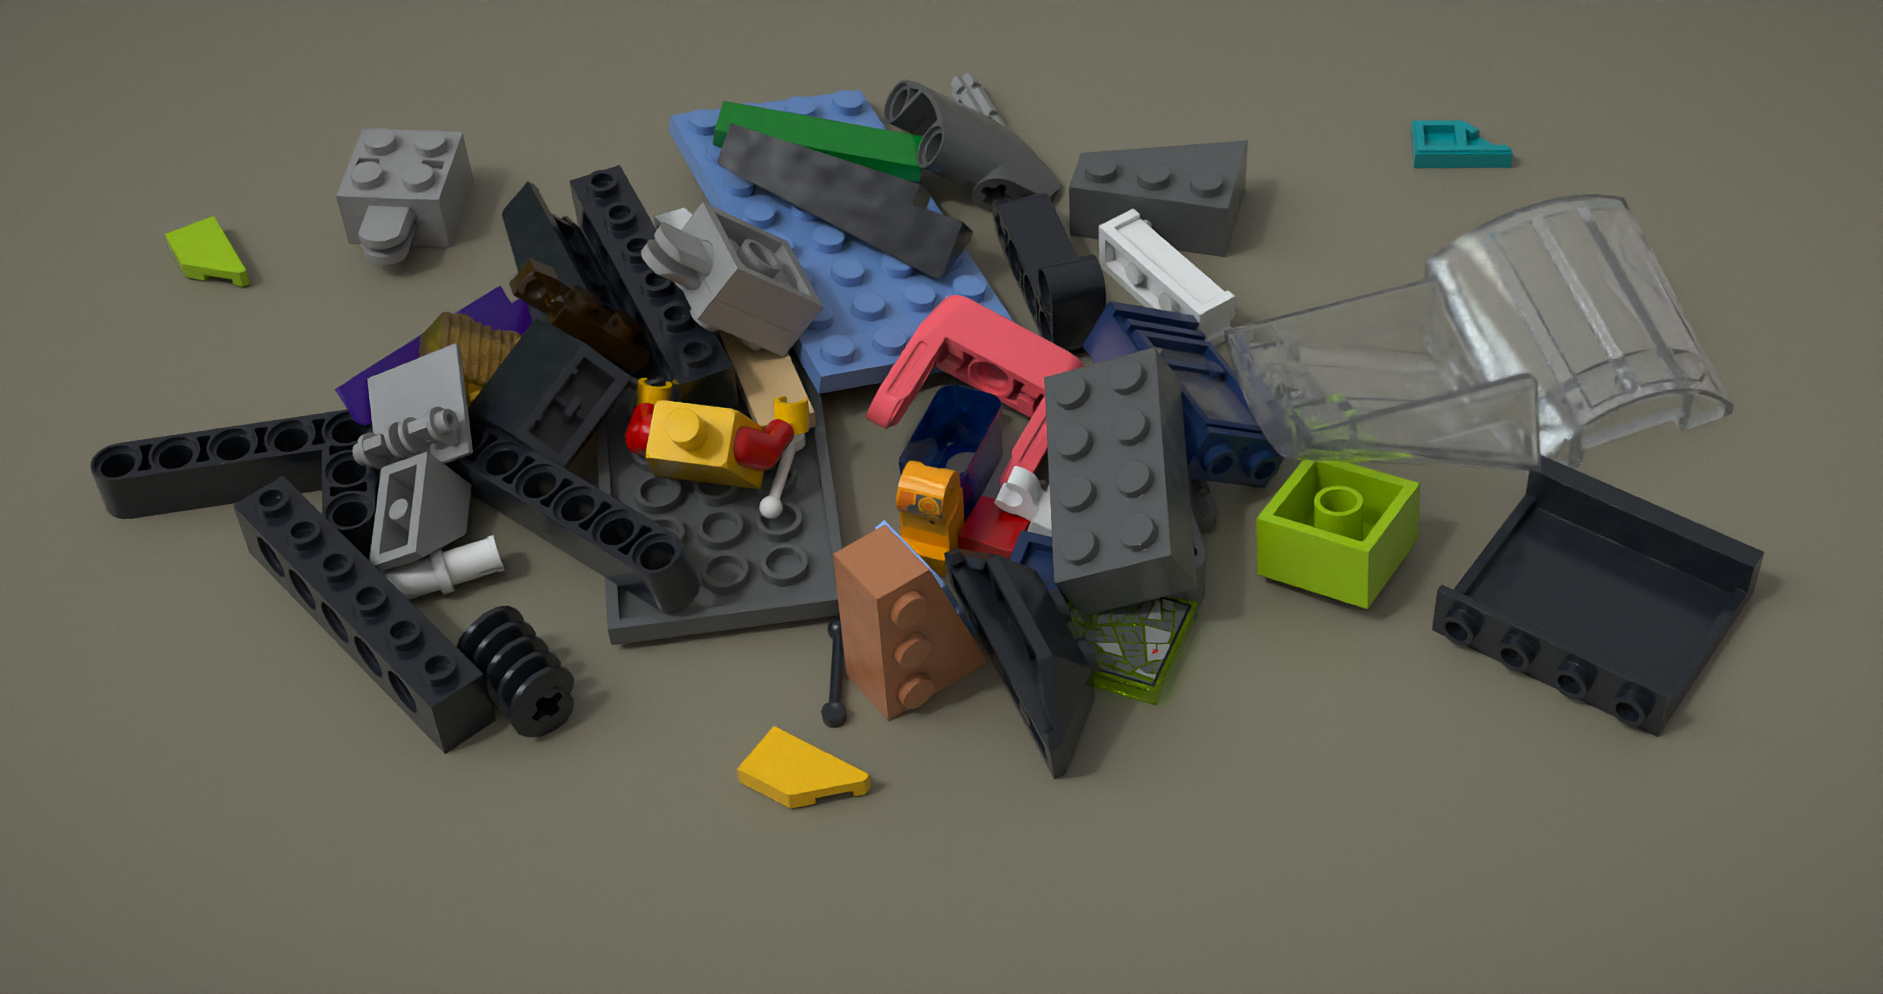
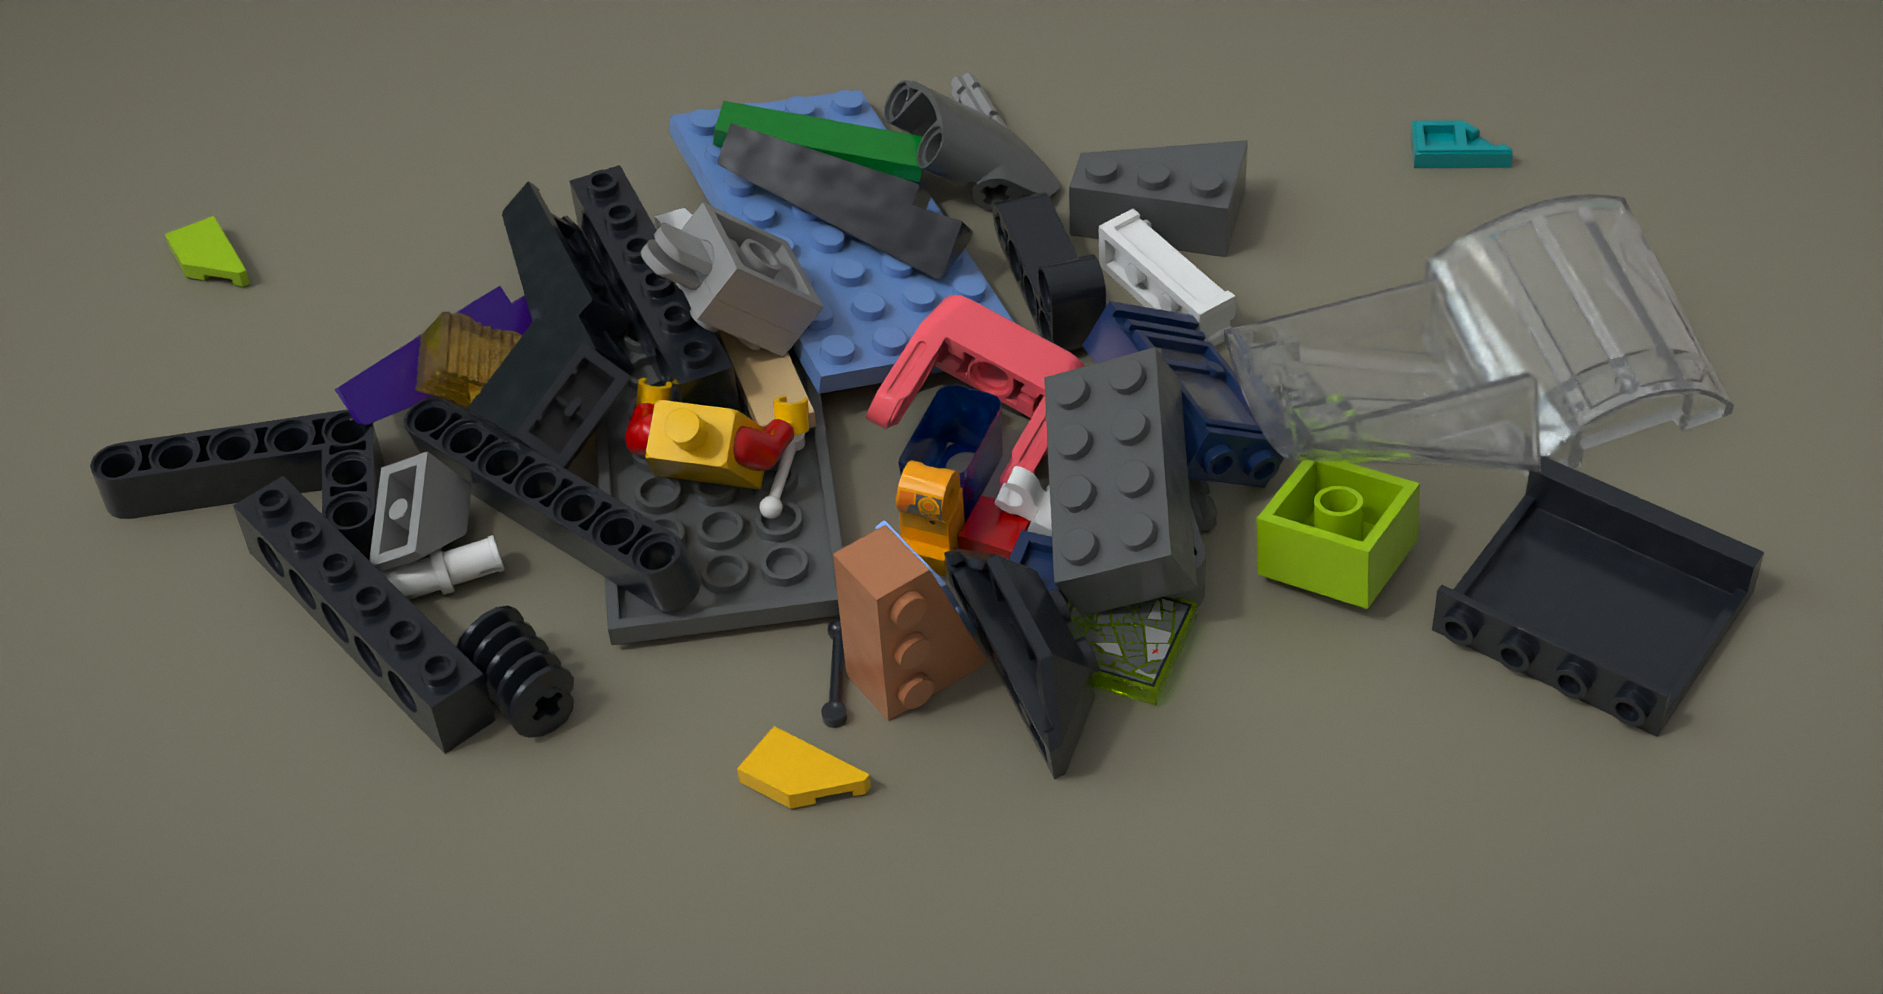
light grey brick [336,128,473,265] -> none
light grey hinge [353,343,473,482] -> none
dark brown hinge [509,259,650,372] -> none

